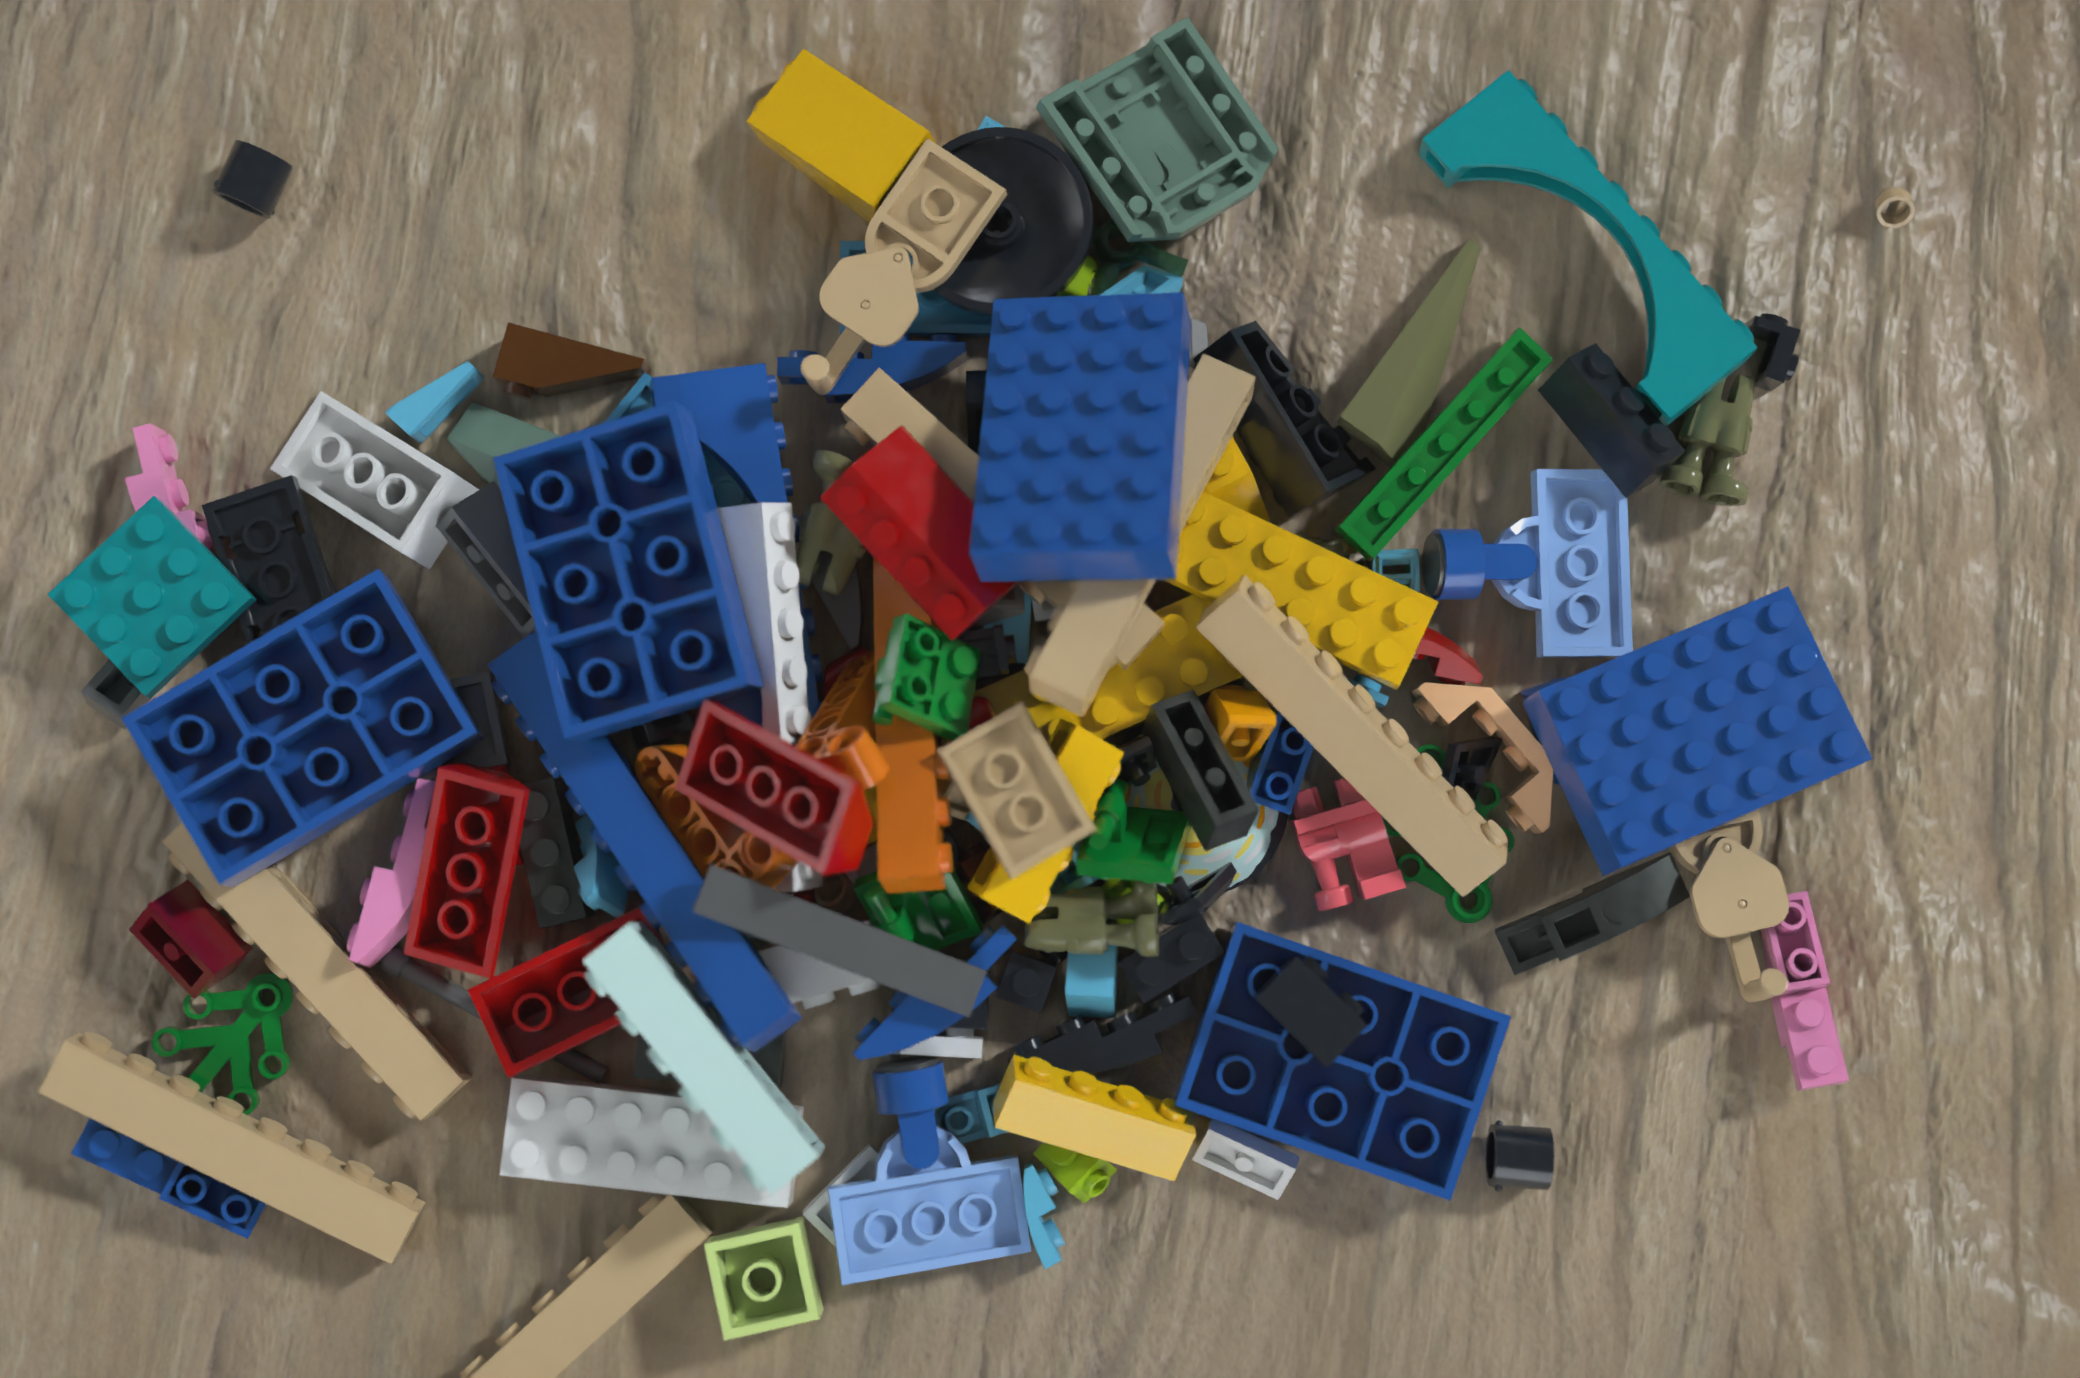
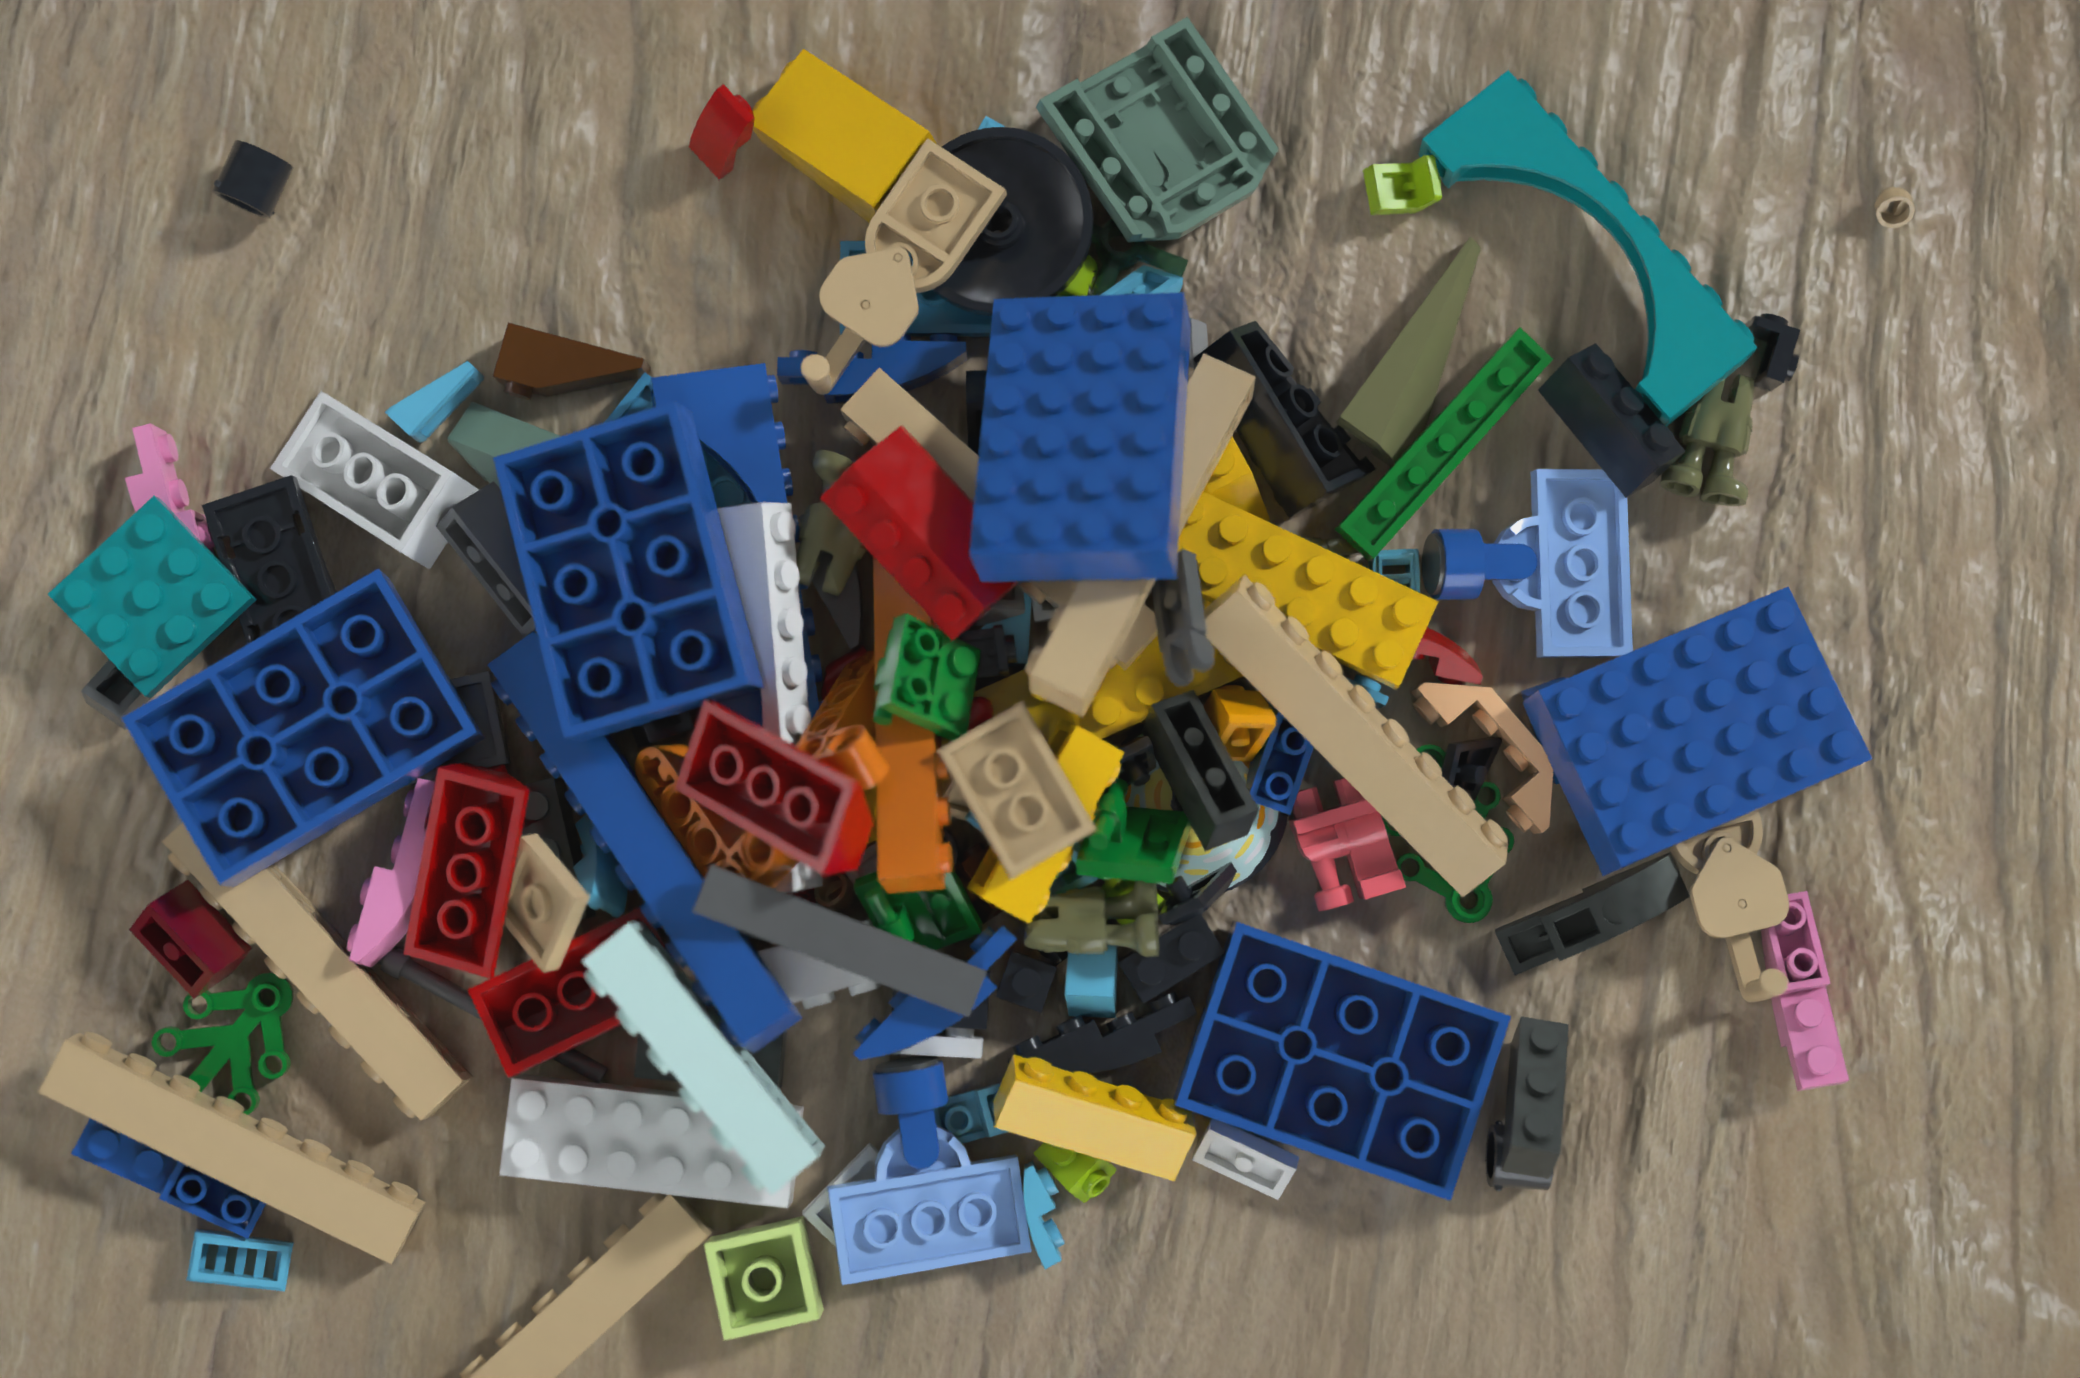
black brick [1252,955,1368,1068] -> none
none -> medium azure slope [186,1229,294,1291]
none -> tan plate [504,833,590,973]
none -> red slope [689,84,755,180]
none -> dark grey hinge [1151,549,1215,687]
none -> lime bracket [1363,155,1442,215]
none -> pearl dark grey brick [1501,1016,1569,1179]

